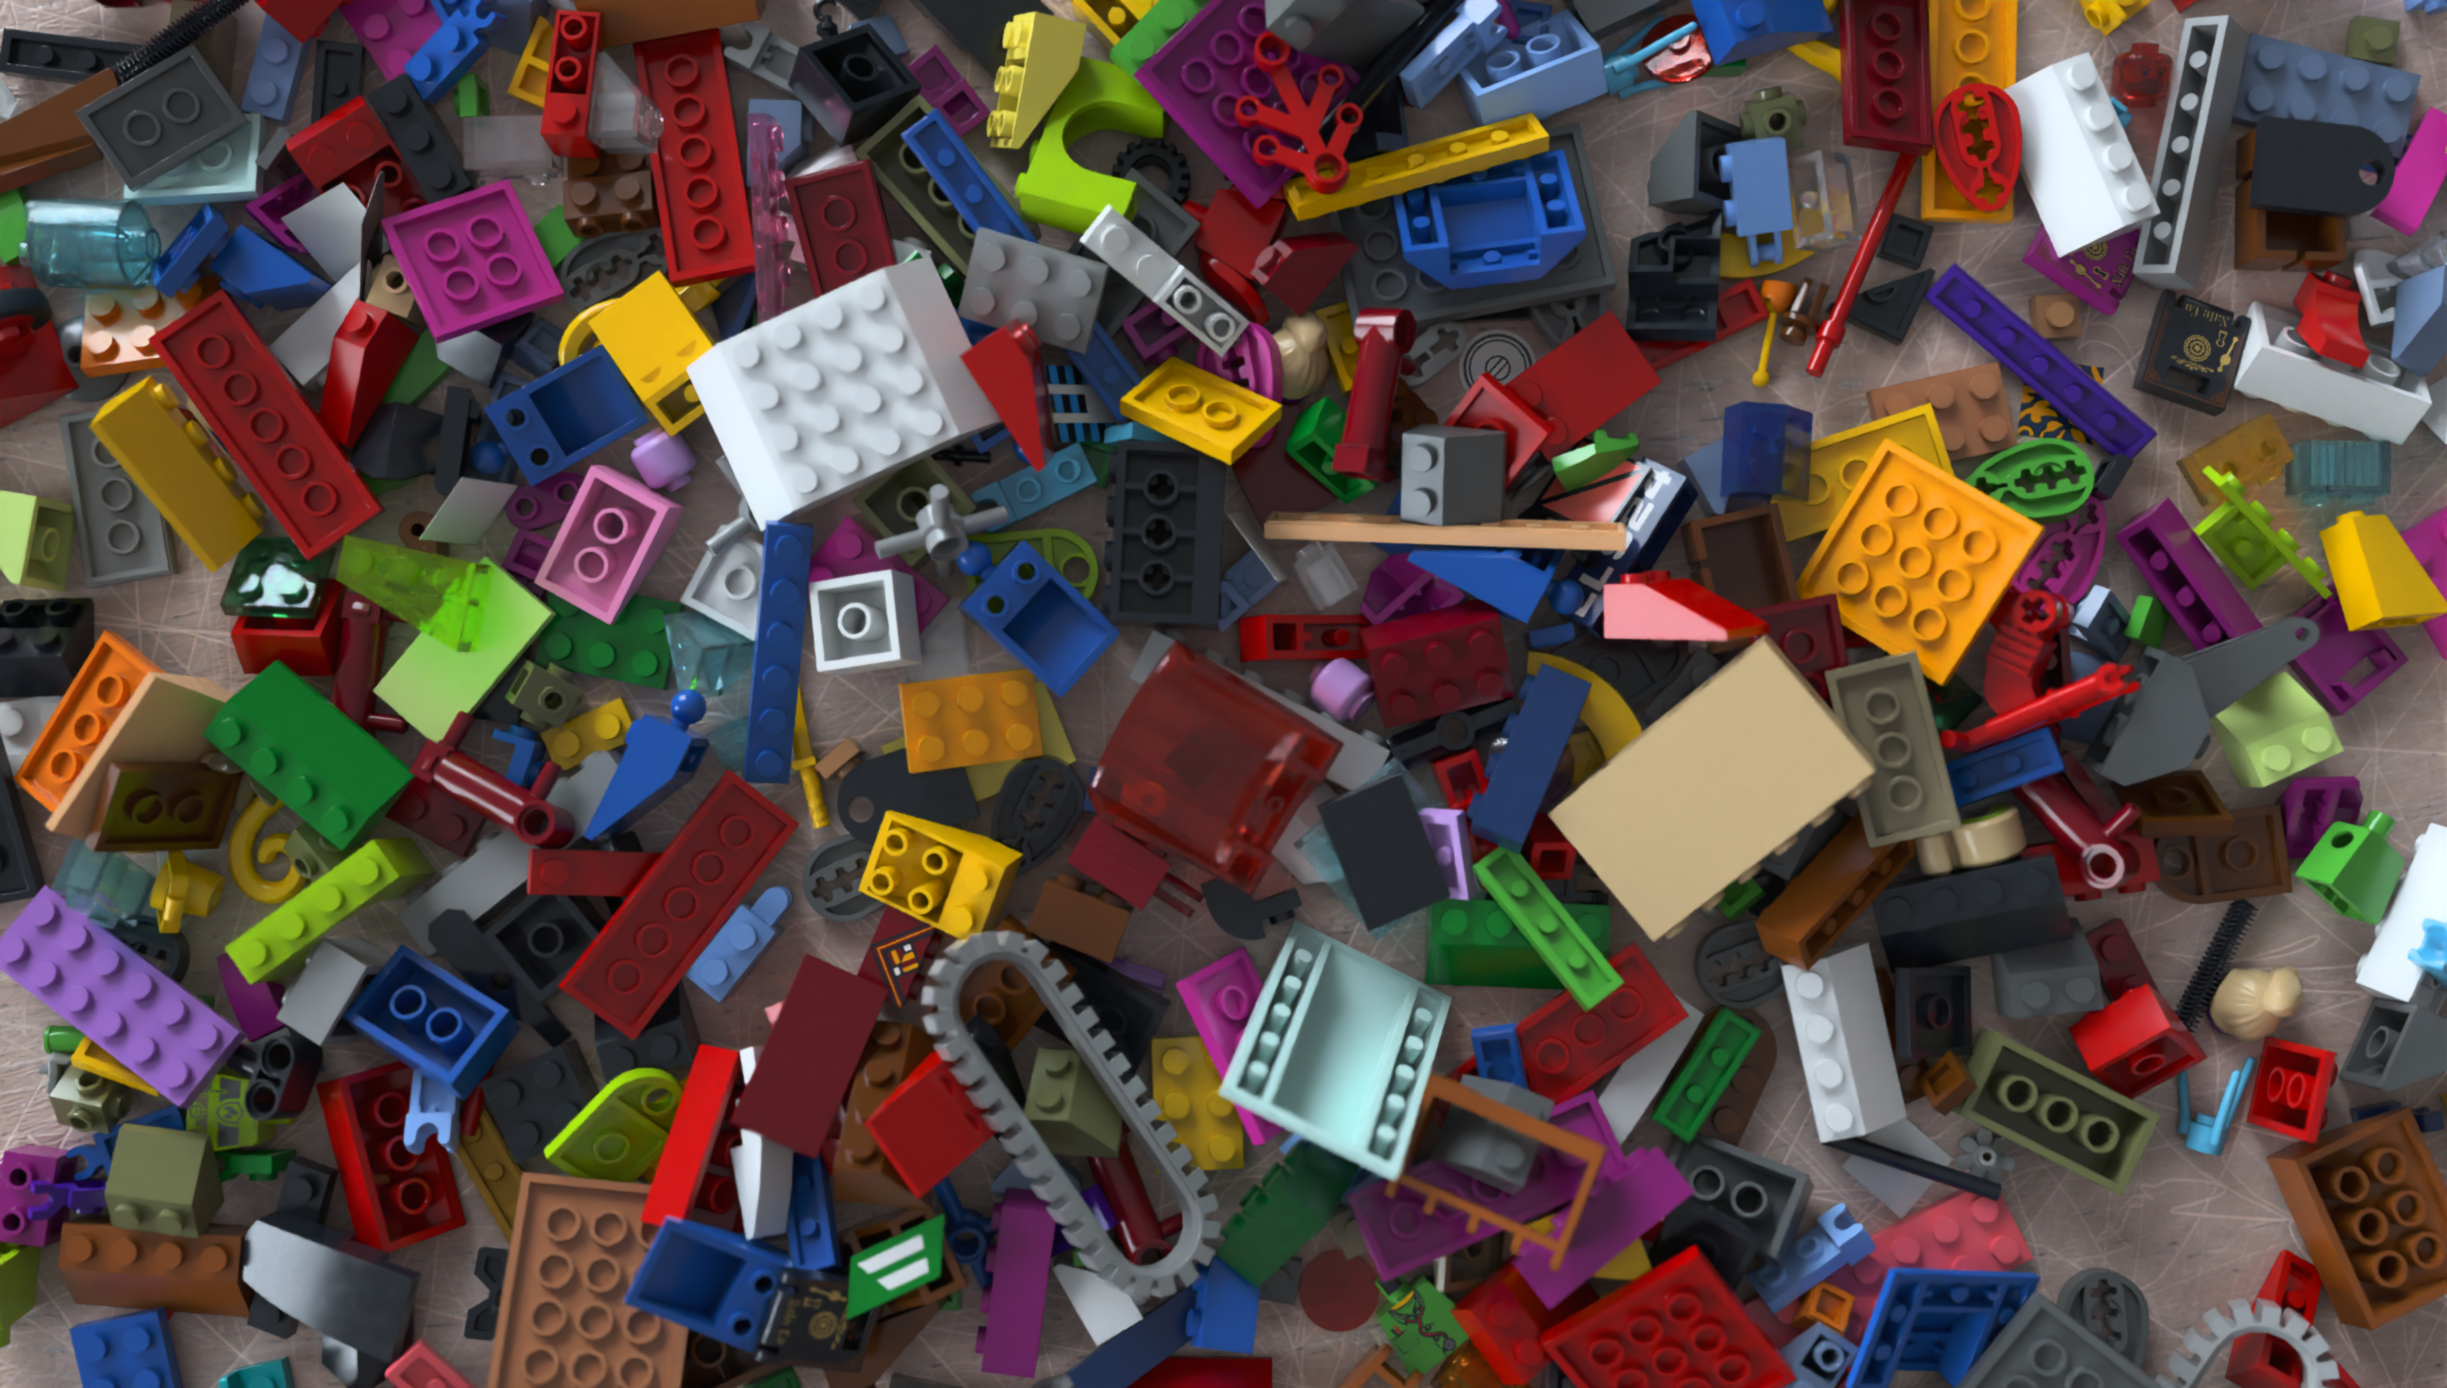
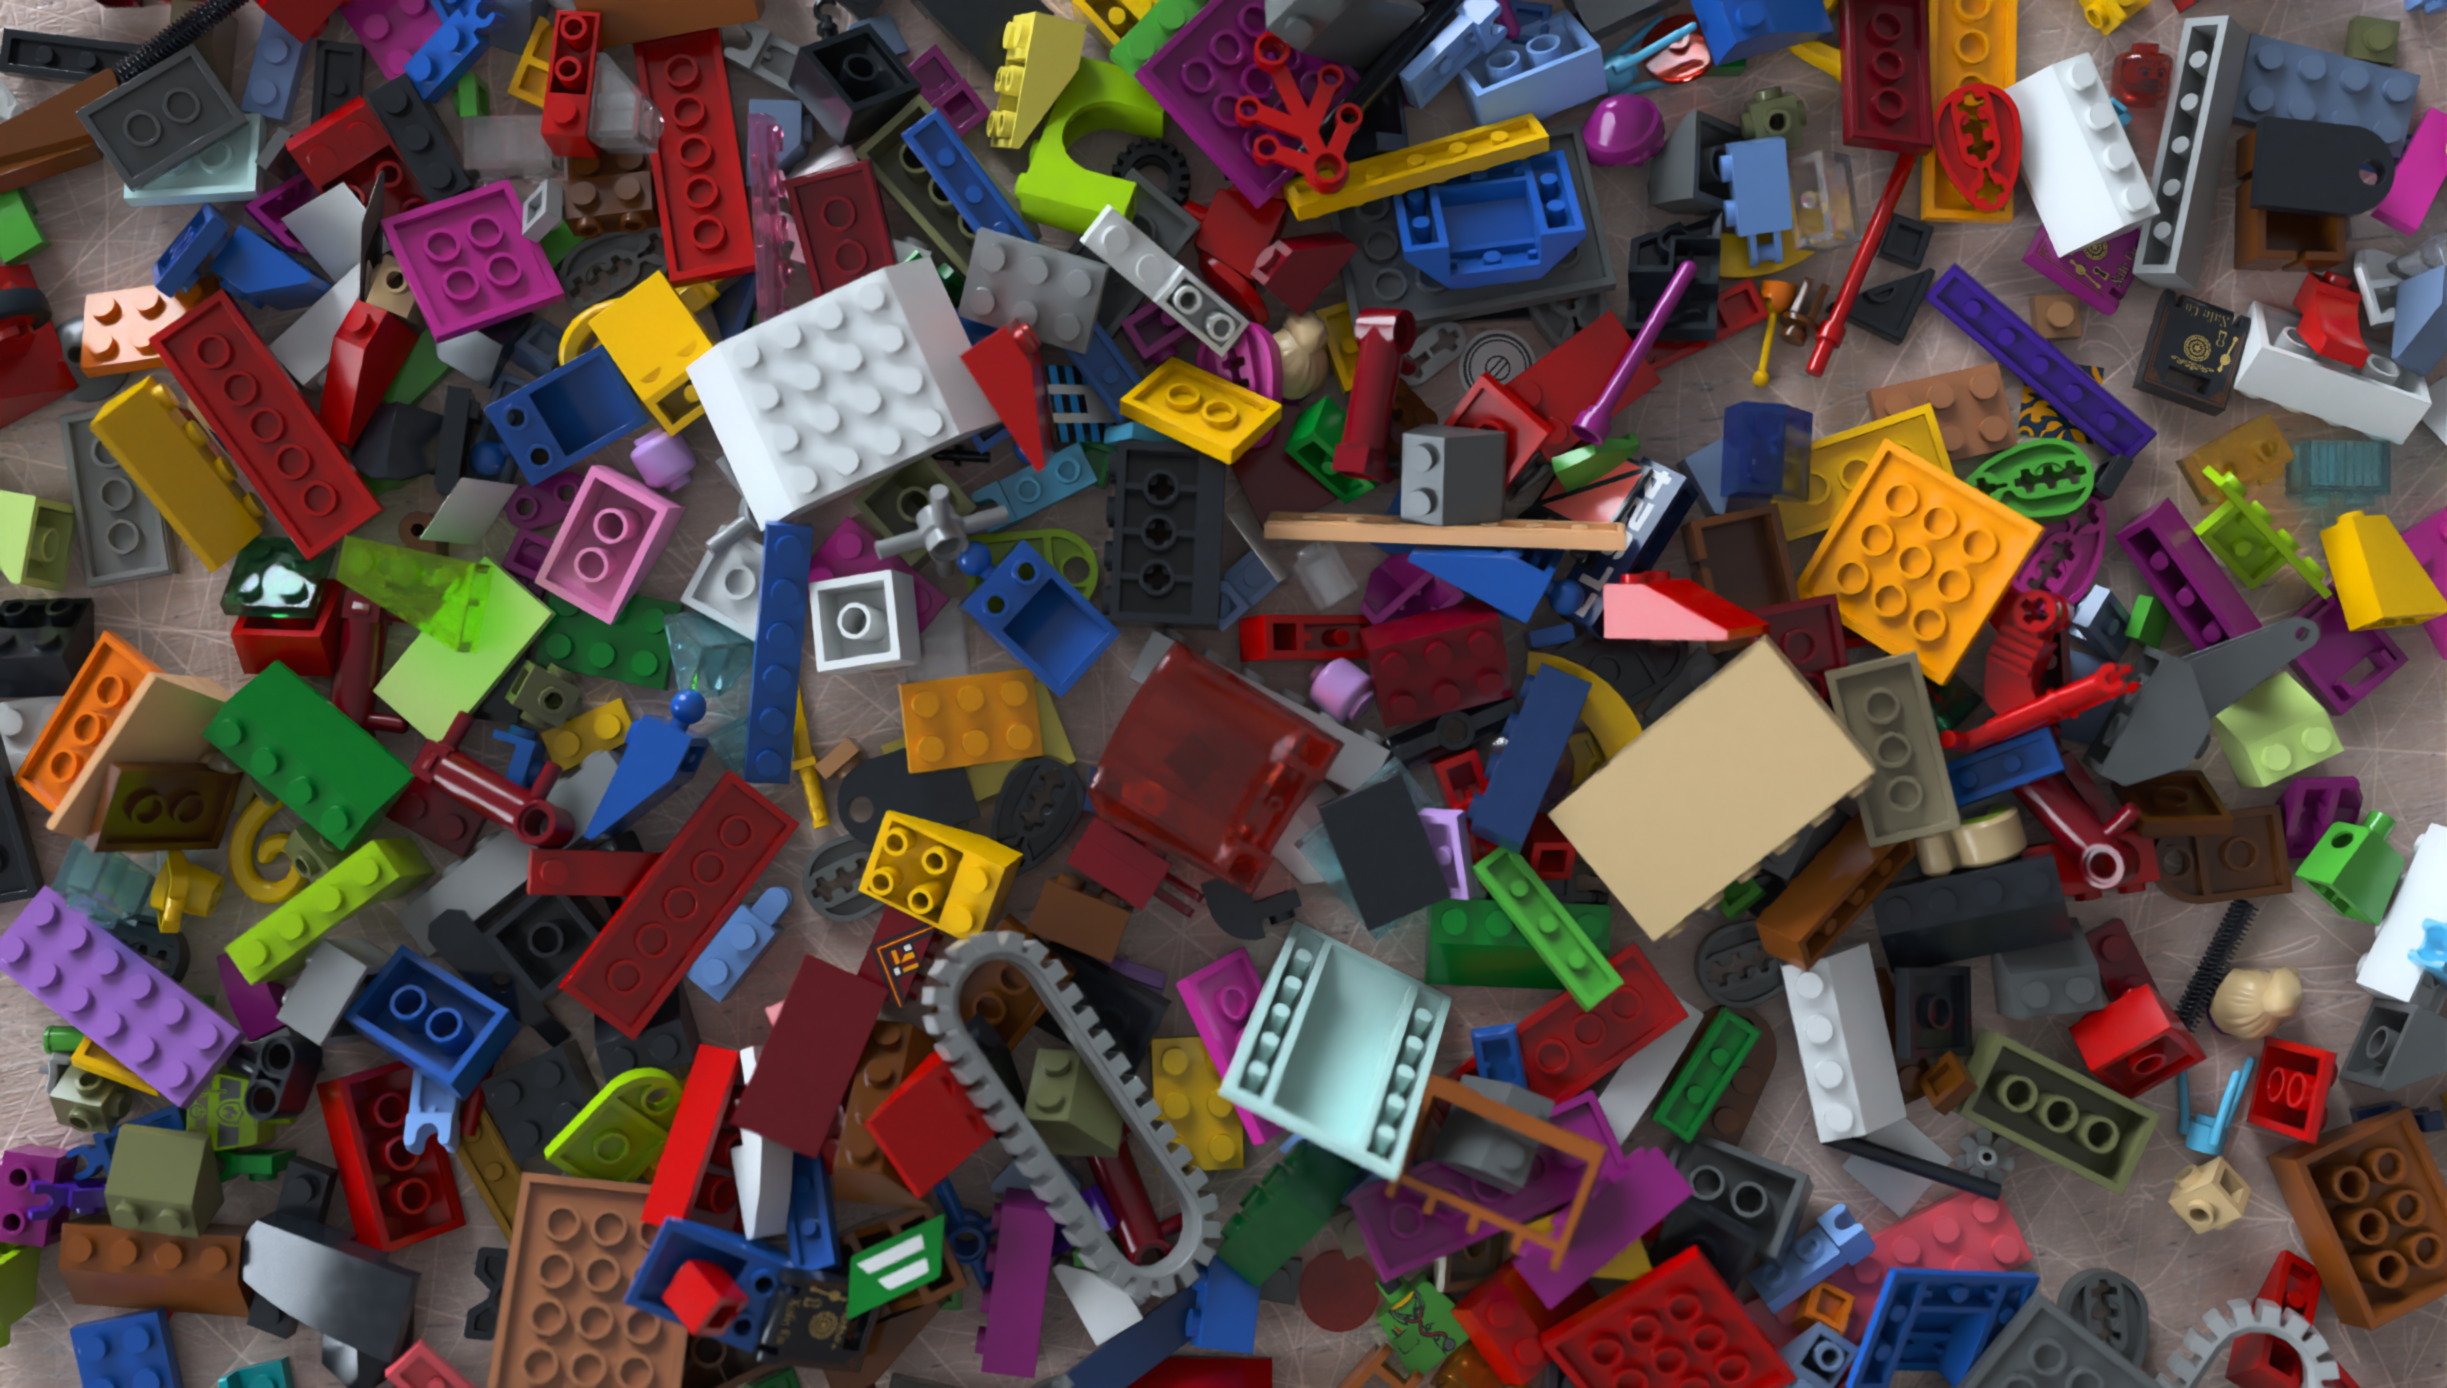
clear light blue cylinder [18,198,161,290] -> none
none -> light grey plate [522,179,564,243]
none -> red brick [661,1260,750,1336]
none -> magenta piece [1571,260,1697,446]
none -> magenta hair [1582,94,1666,168]
none -> tan brick [2168,1156,2252,1235]

